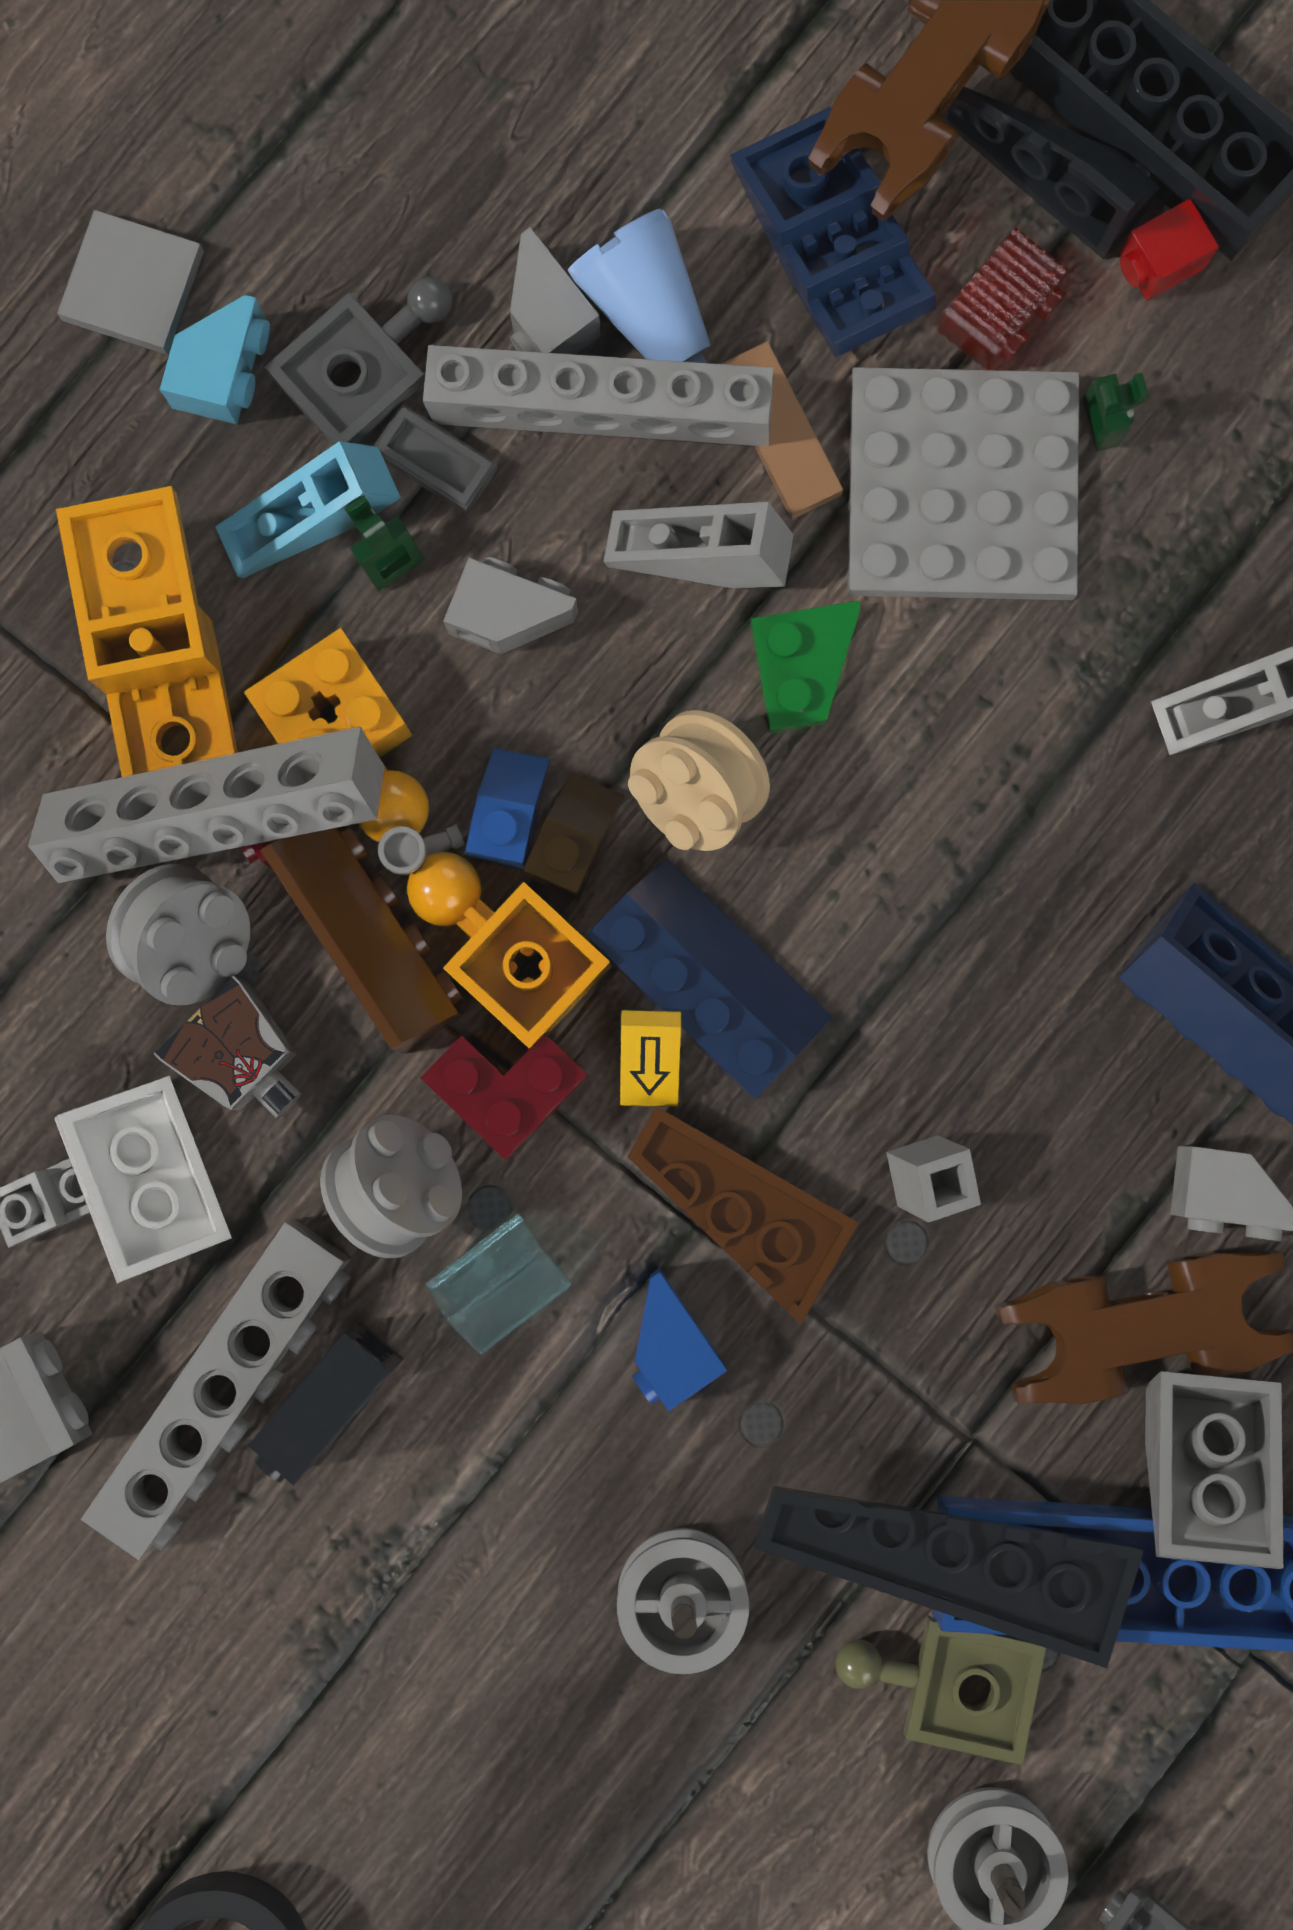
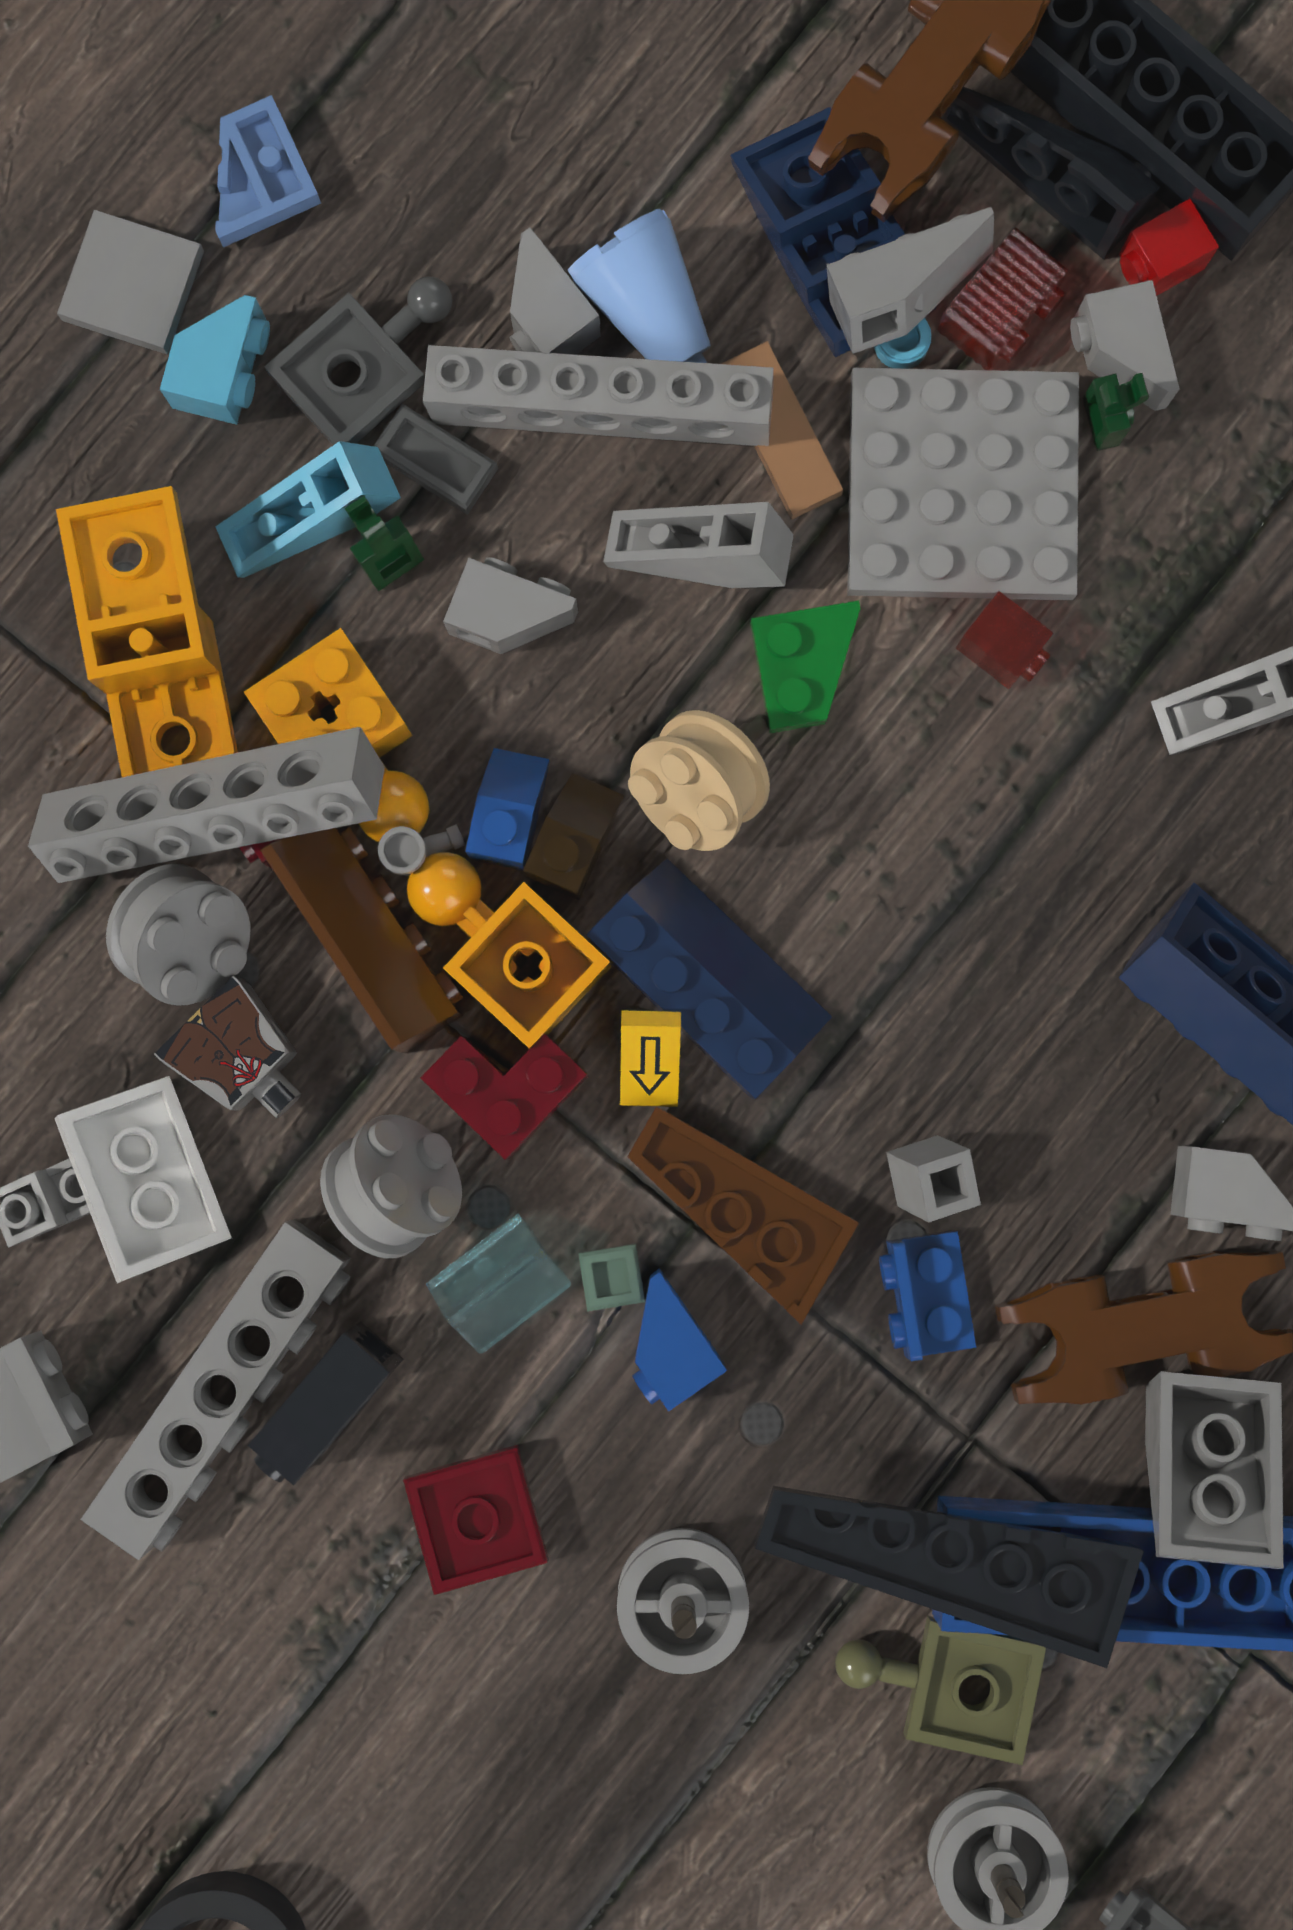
none -> medium blue wing [215,95,321,248]
none -> dark red plate [403,1445,549,1595]
none -> sand green tile [578,1243,645,1311]
none -> light grey slope [827,207,994,354]
none -> medium azure tile [874,318,932,369]
none -> blue bracket [879,1230,976,1361]
none -> clear red brick [956,591,1054,689]
none -> light grey slope [1070,280,1180,411]

